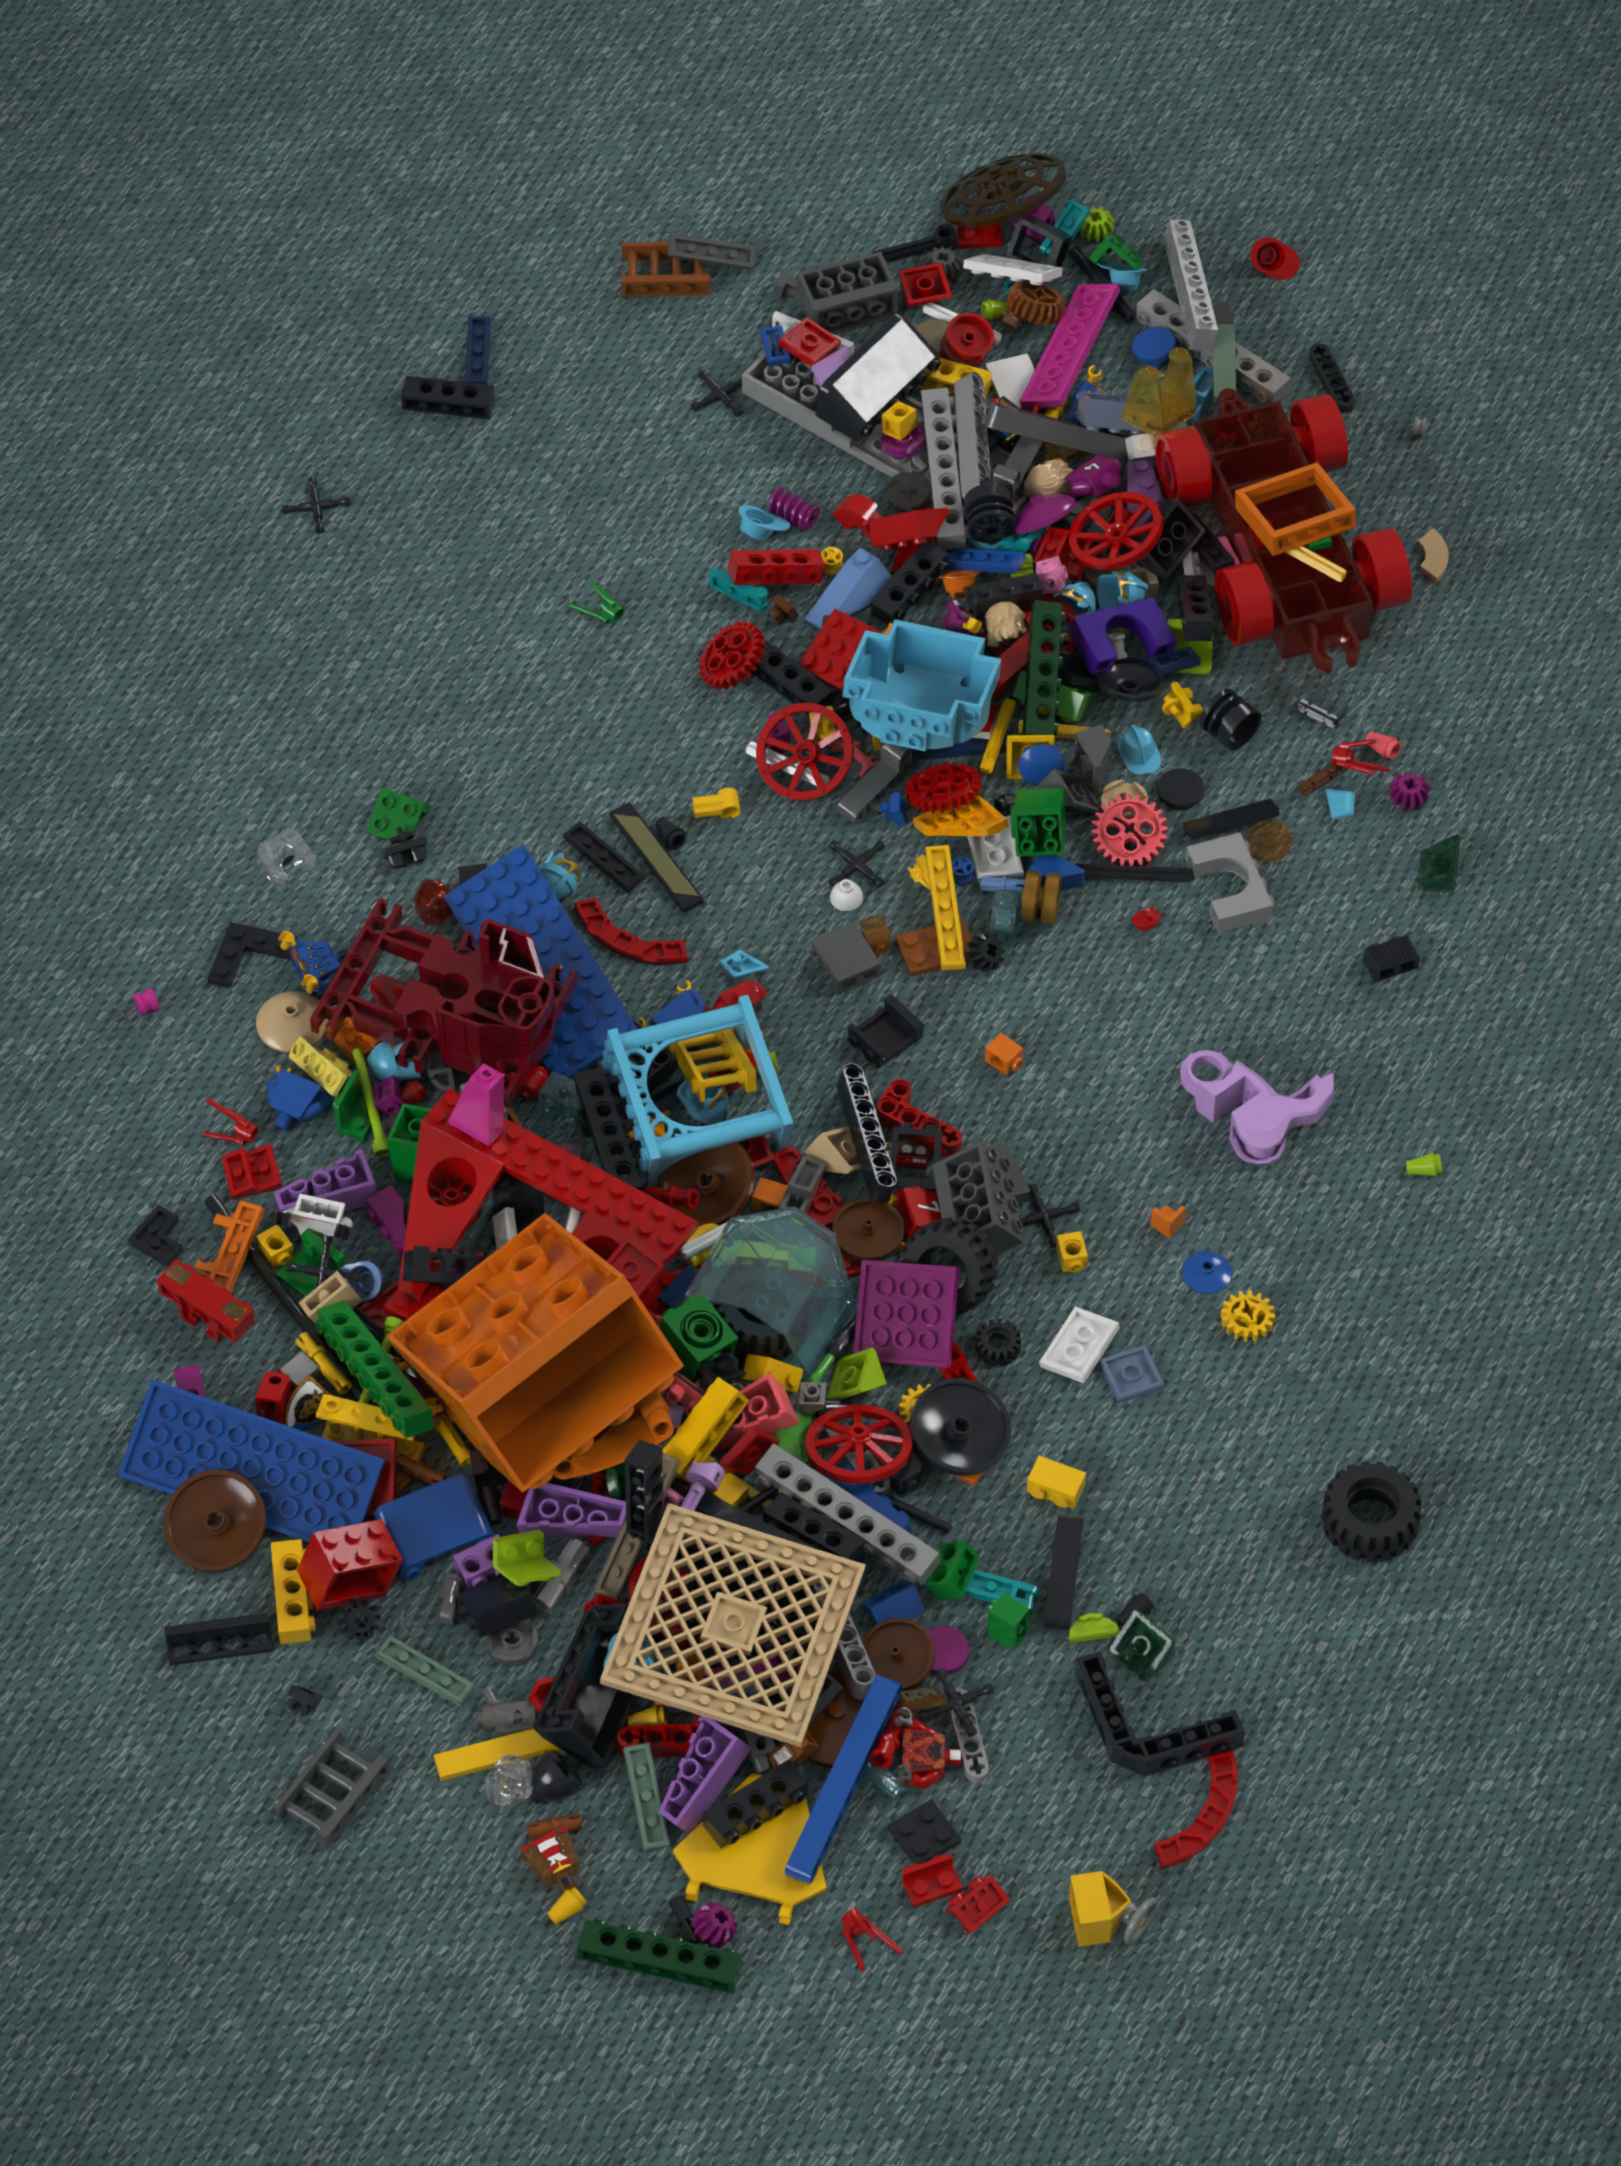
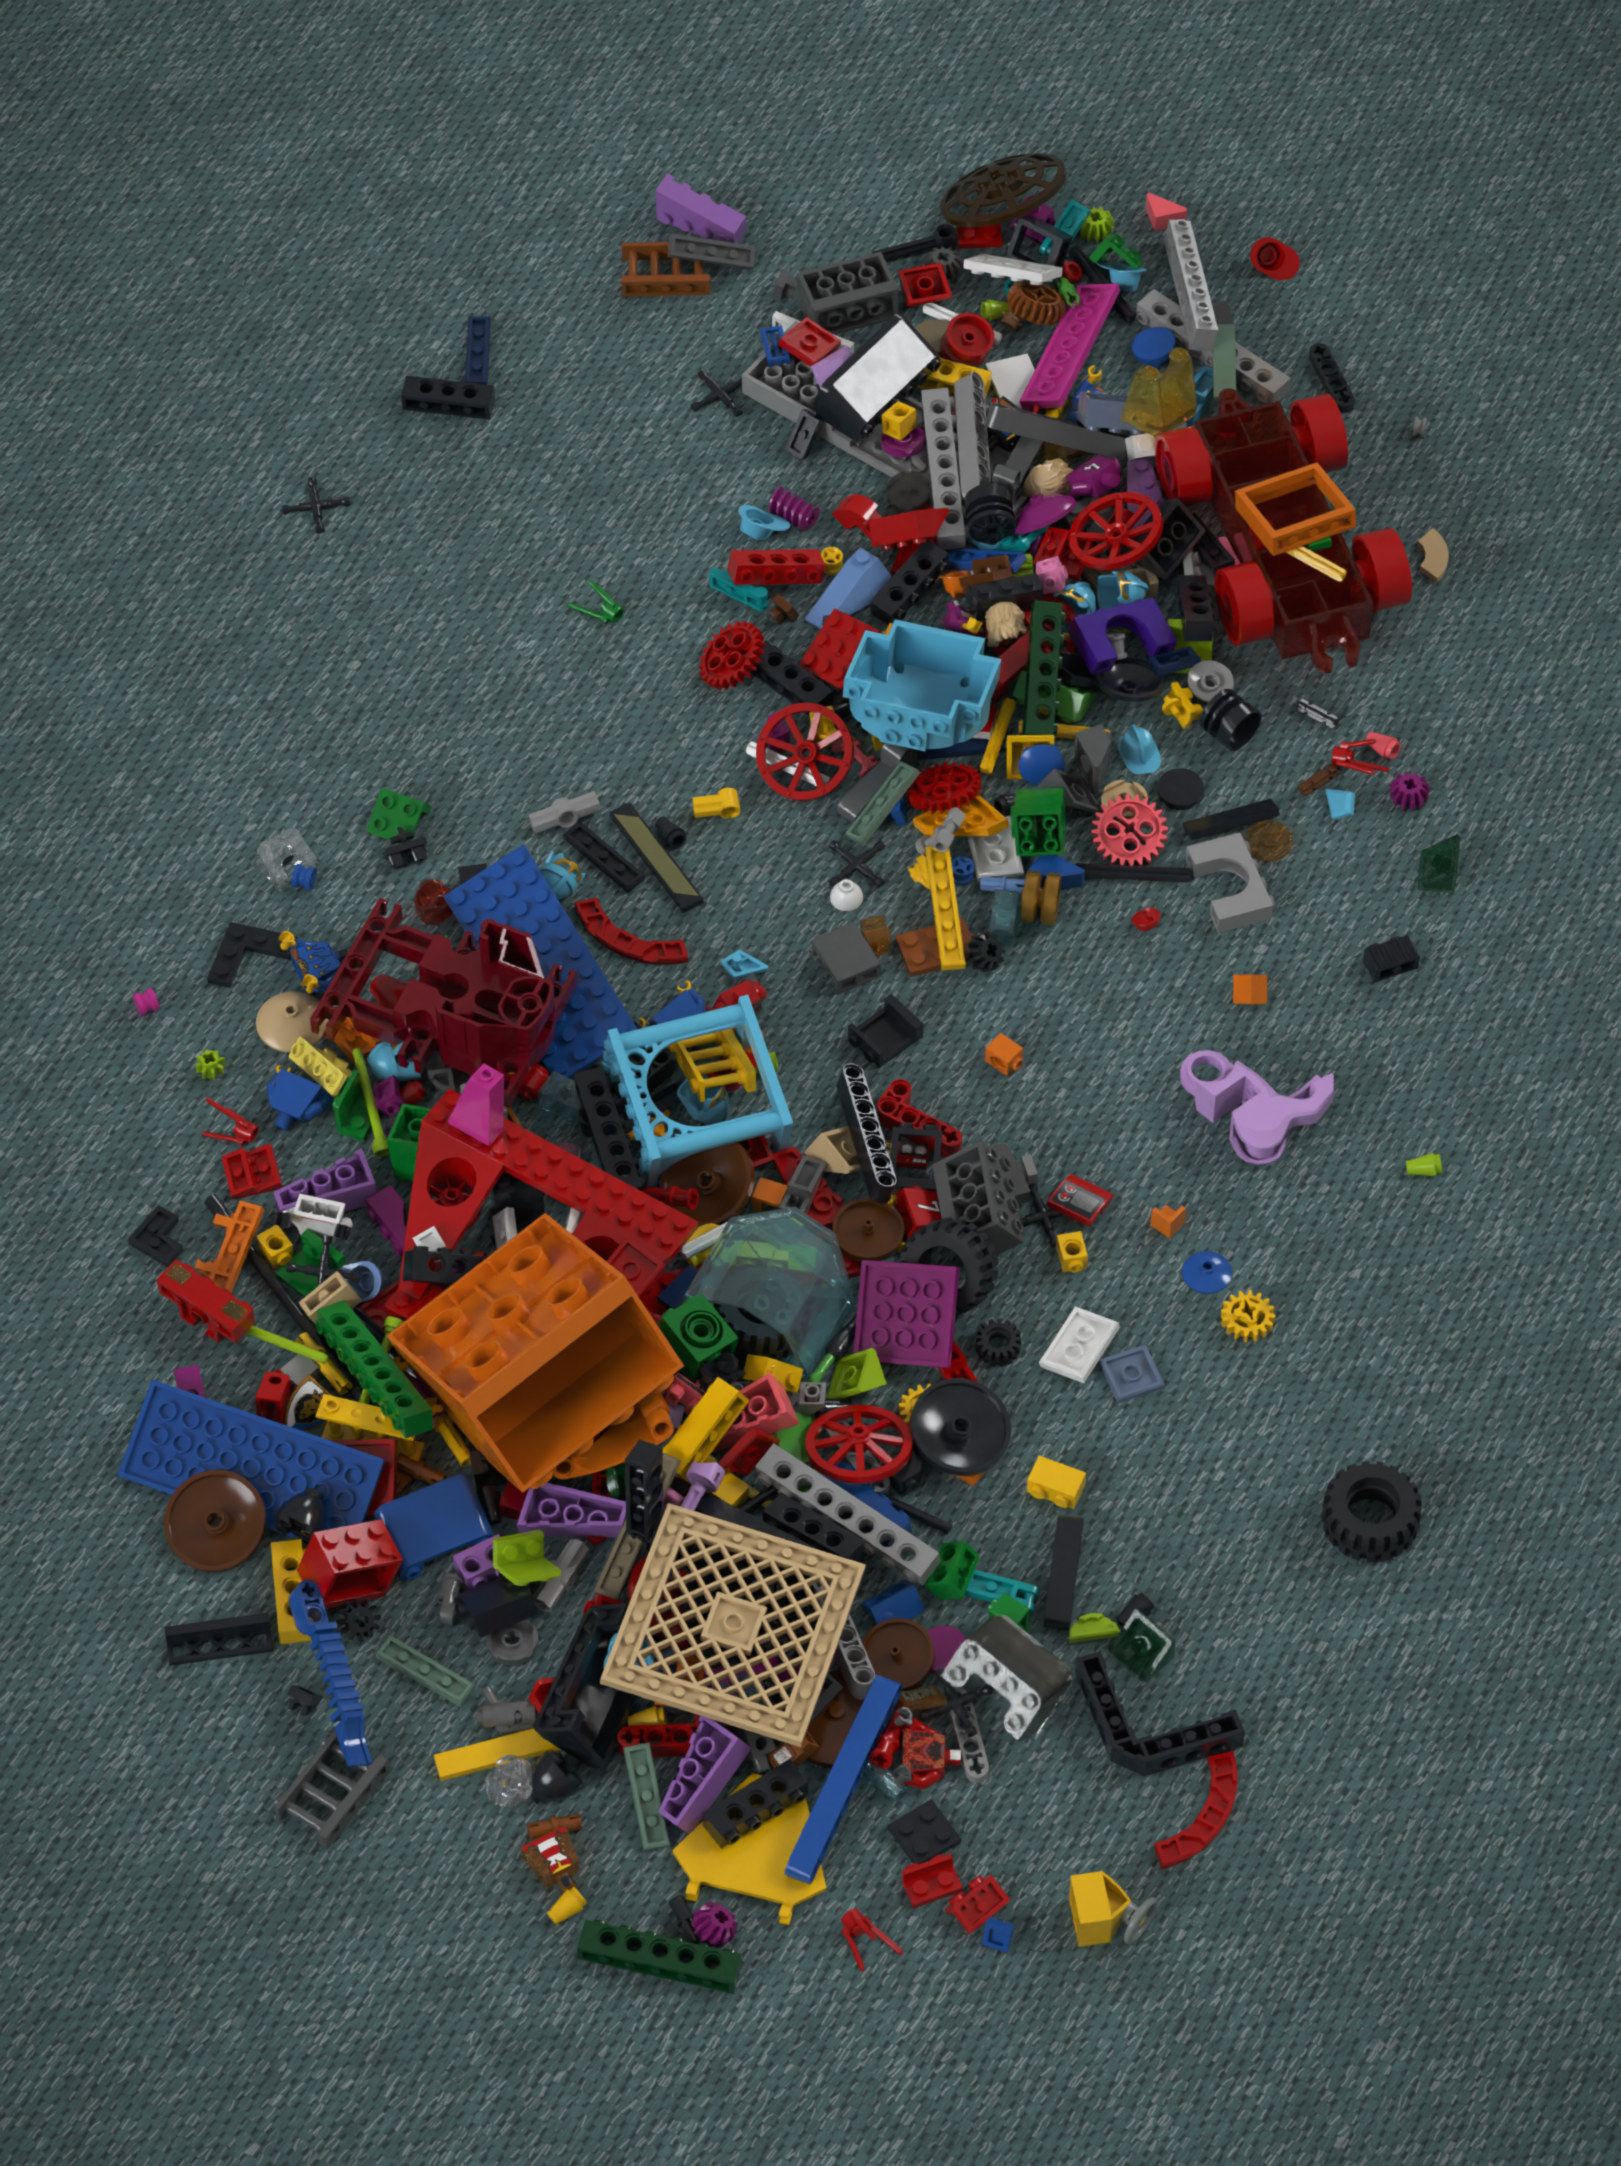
none -> lime gear [195,1050,226,1080]
none -> lime piece [232,1315,329,1364]
none -> black piece [274,1487,325,1545]
none -> blue piece [289,1579,372,1767]
none -> blue wheel [291,864,317,891]
none -> white tile [412,1226,447,1252]
none -> light grey piece [528,791,601,834]
none -> medium lavender wedge [656,173,746,244]
none -> black plate [785,409,823,460]
none -> sand green tile [845,761,920,846]
none -> light grey bar [915,807,966,856]
none -> clear smoke windscreen [941,1615,1072,1741]
none -> reddish brown bracket [959,554,1013,587]
none -> blue tile [981,1917,1015,1953]
none -> light grey plate [1020,1154,1038,1186]
none -> slope [1047,1174,1114,1227]
none -> bright green pin [1056,278,1080,306]
none -> red tile [1061,261,1082,284]
none -> coral slope [1146,193,1187,231]
none -> light grey dish [1187,660,1234,702]
none -> orange panel [1233,974,1267,1004]

